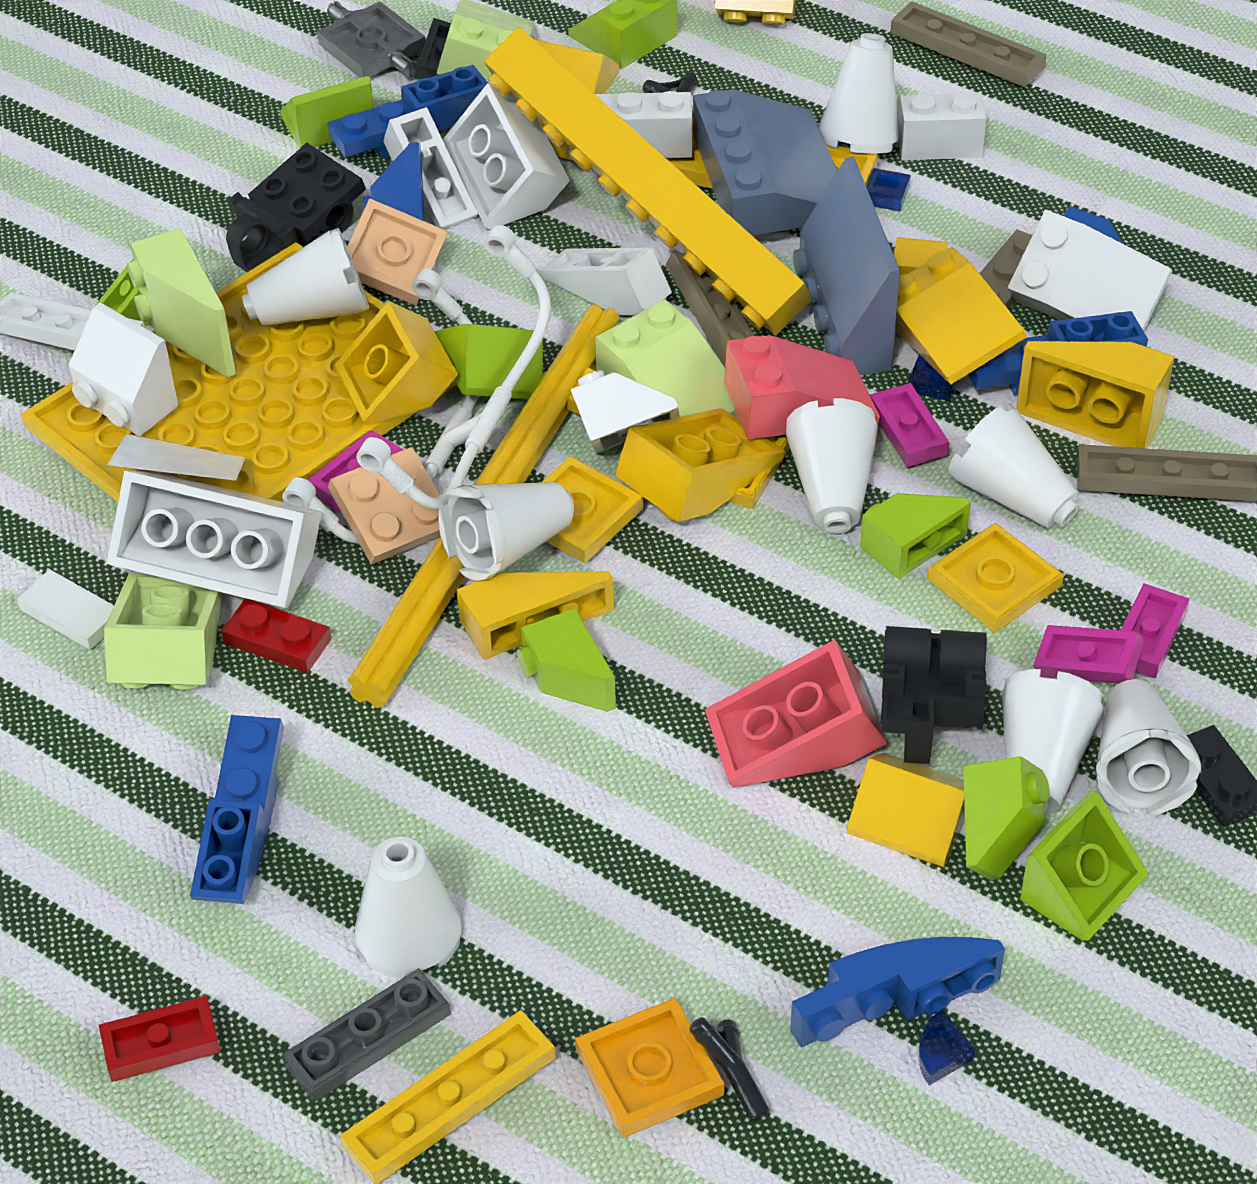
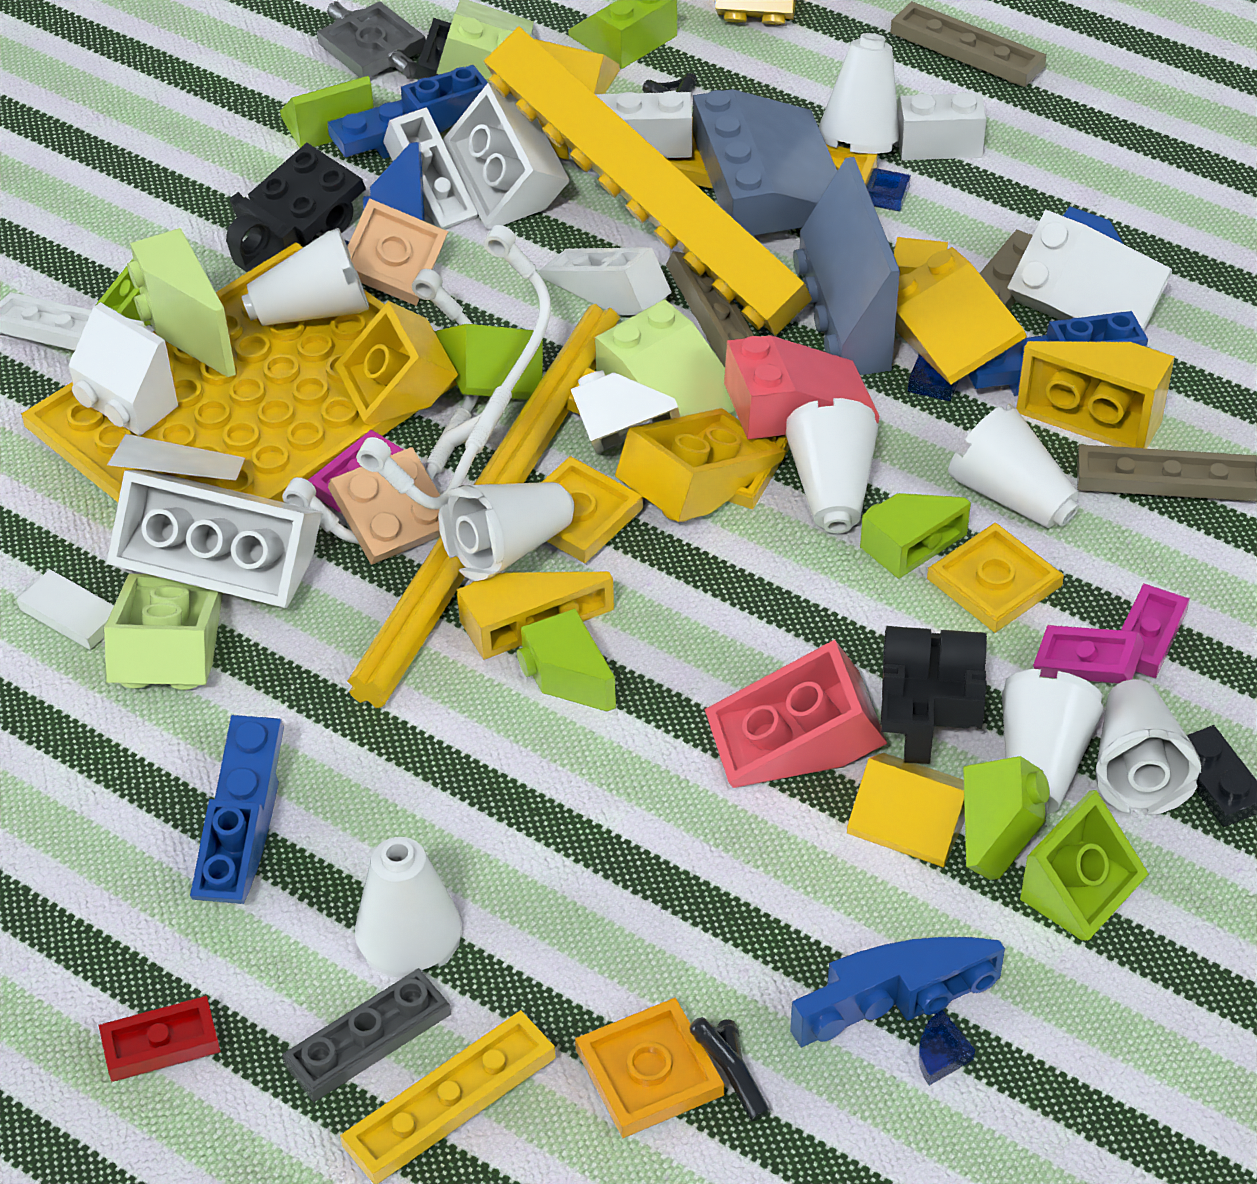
red plate [221,598,331,673] -> none
dark pink plate [870,383,949,467] -> none

